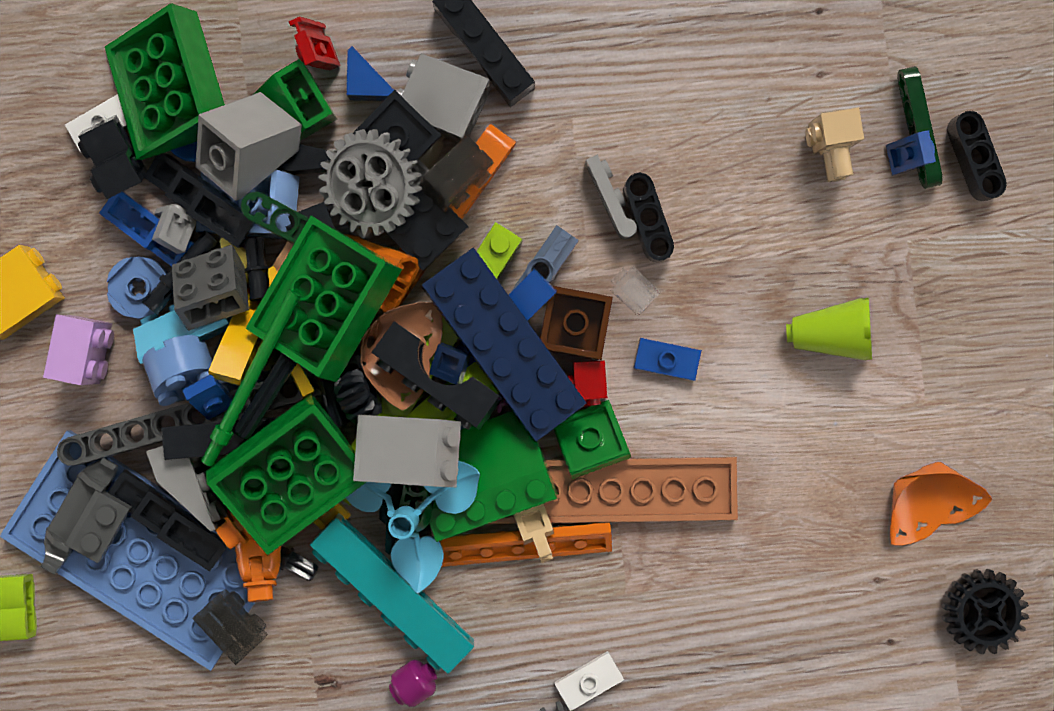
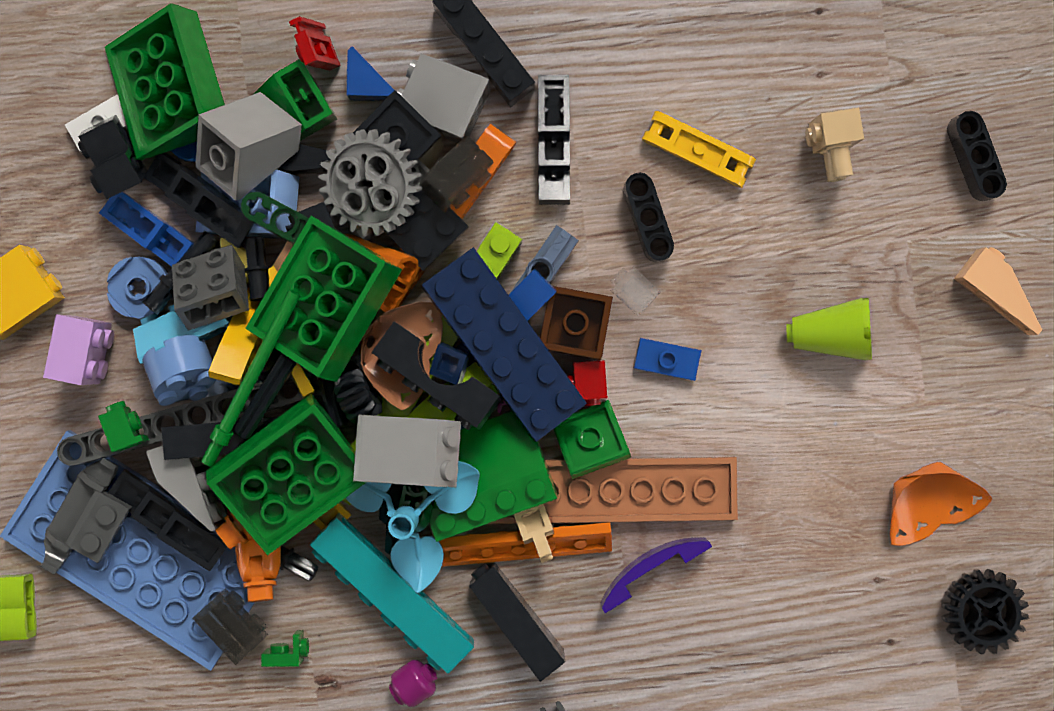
light grey bracket [152,204,197,254] -> none
blue plate [182,375,233,420] -> none
white plate [554,651,624,711] -> none
light grey plate [585,154,637,239] -> none
blue plate [886,130,936,175] -> none
dark green beam [897,66,943,189] -> none
none -> green brick [98,401,150,453]
none -> green bracket [261,630,309,667]
none -> black slope [469,562,566,682]
none -> slope [538,74,570,205]
none -> dark purple slope [600,537,712,613]
none -> yellow plate [642,111,756,188]
none -> light nougat slope [954,247,1042,335]

